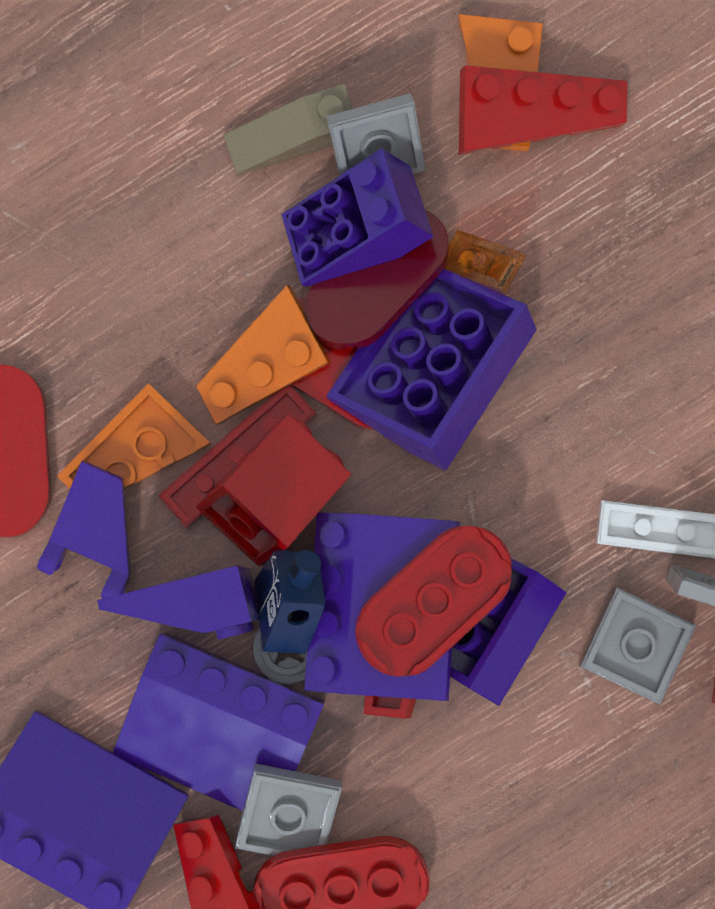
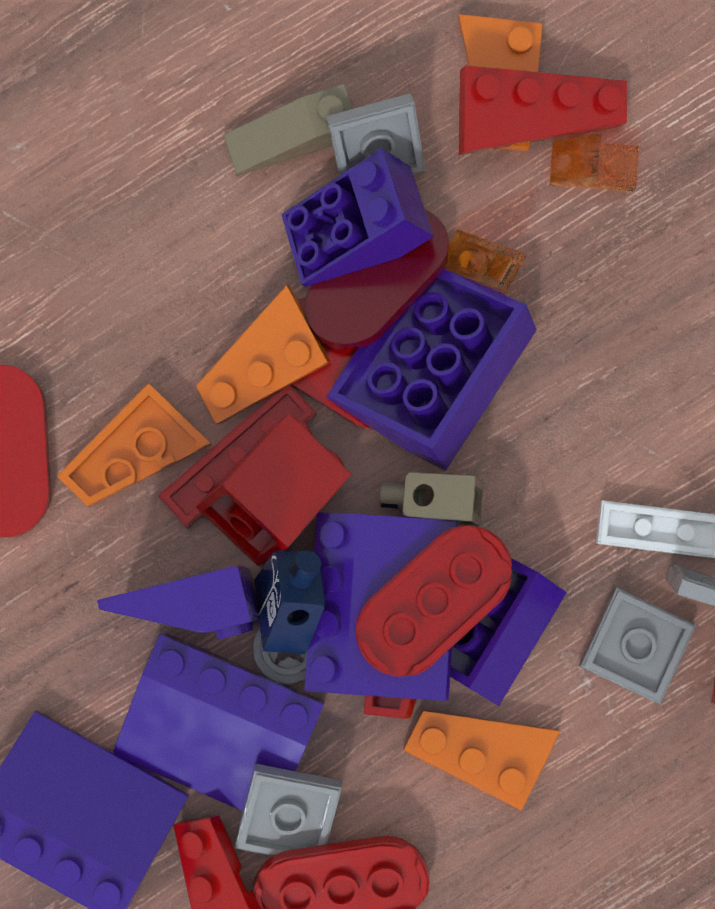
dark purple flag [37,460,131,598] -> none
none -> dark tan torso [380,472,484,526]
none -> orange wing [403,710,561,811]
none -> clear orange slope [549,134,639,192]

